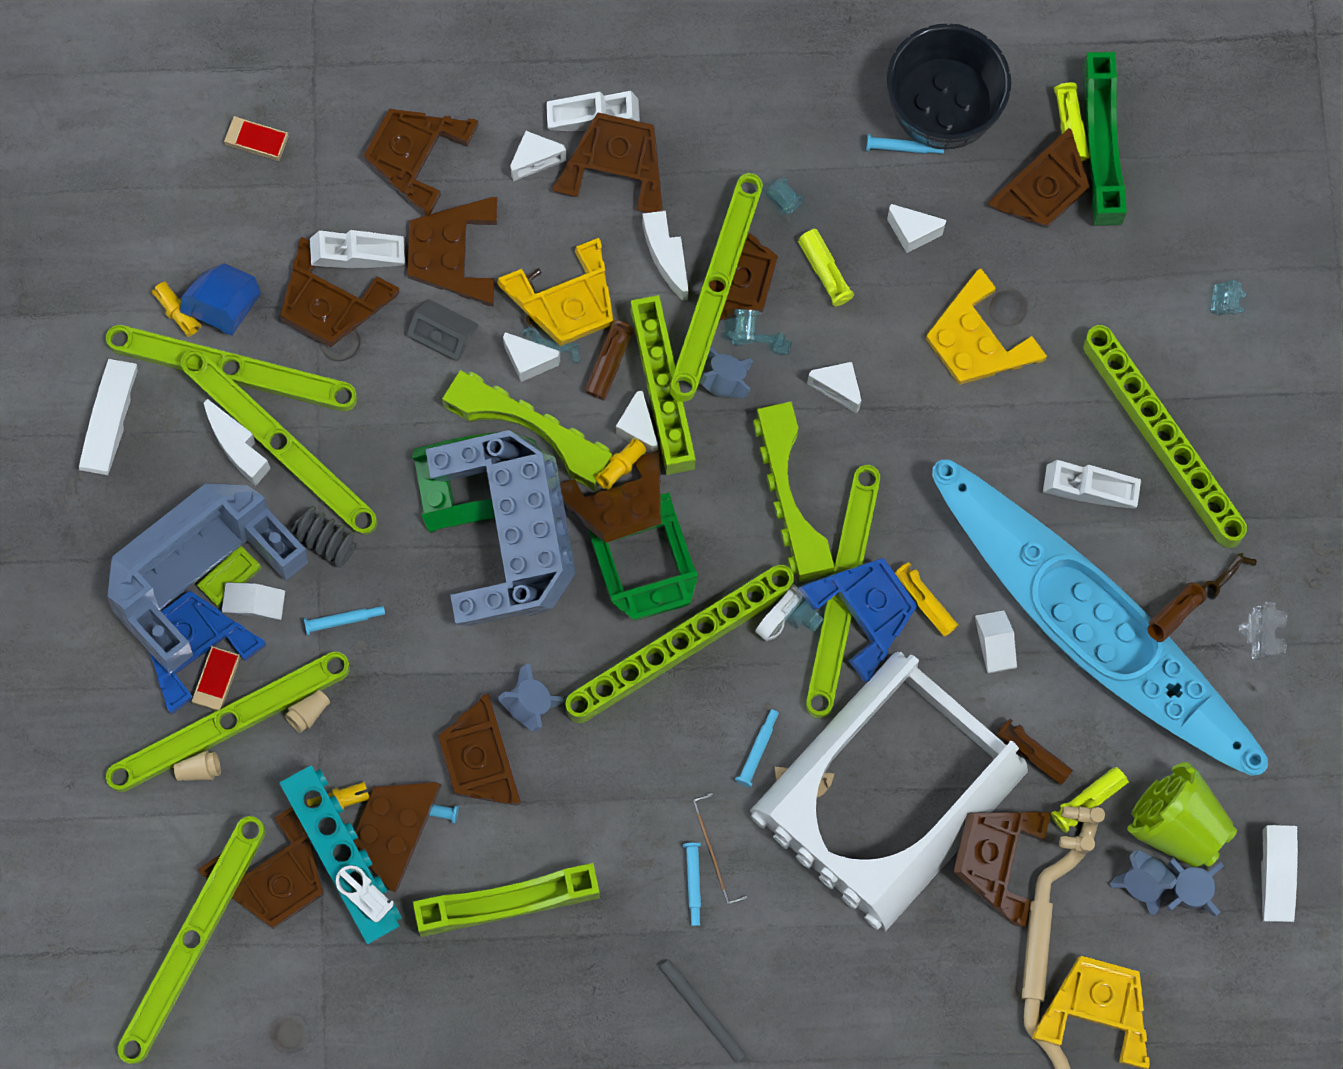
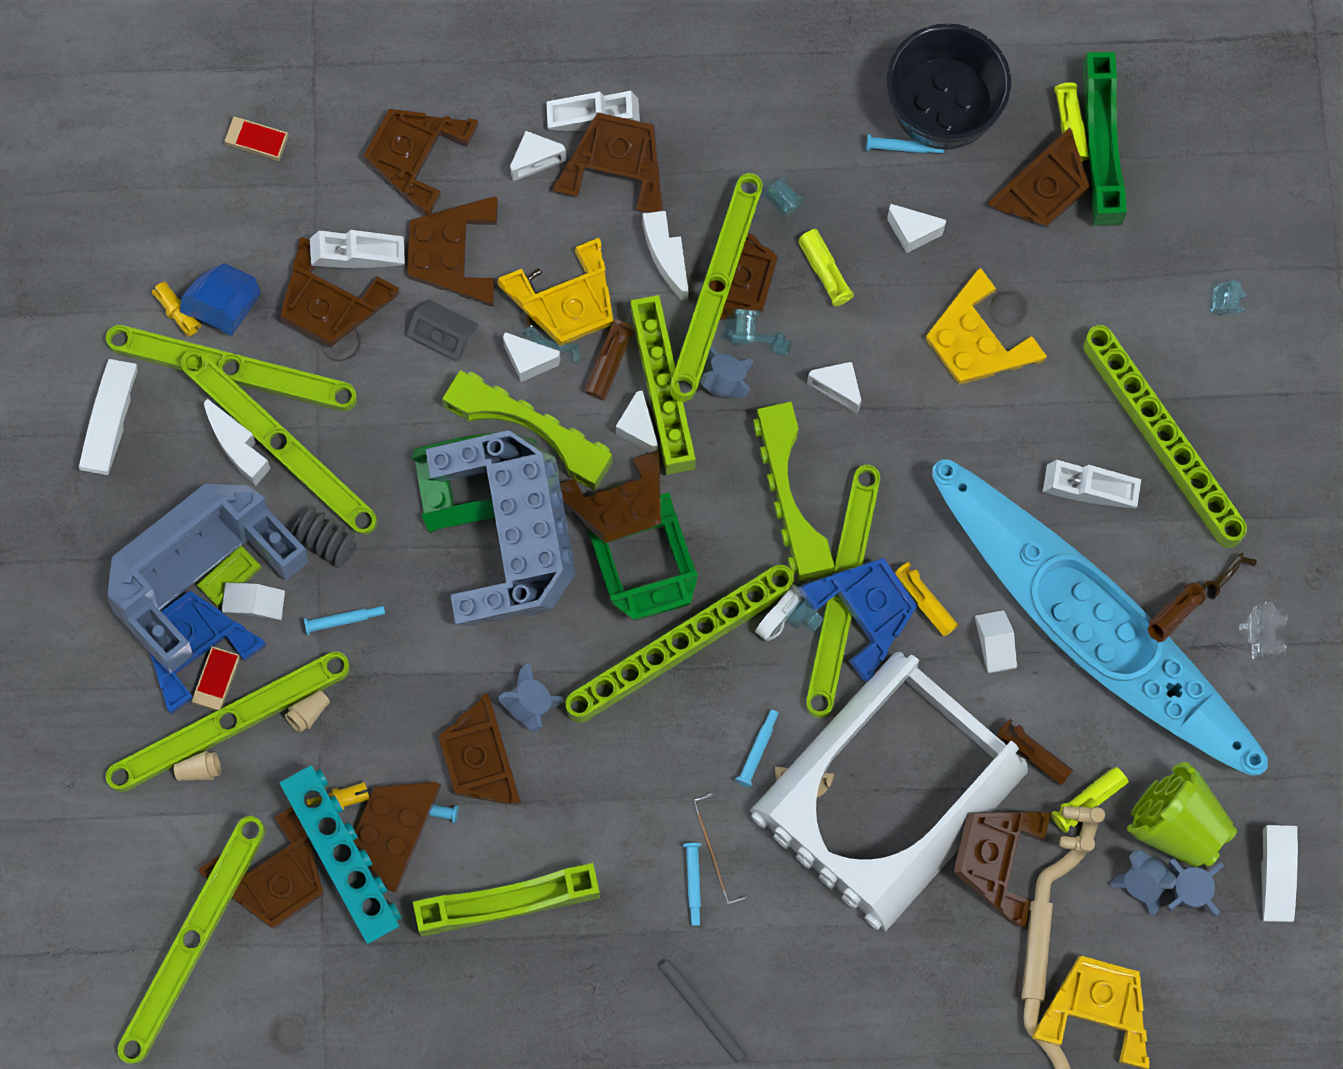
white piece [336,865,393,922] -> none
yellow pin [595,439,646,490] -> none

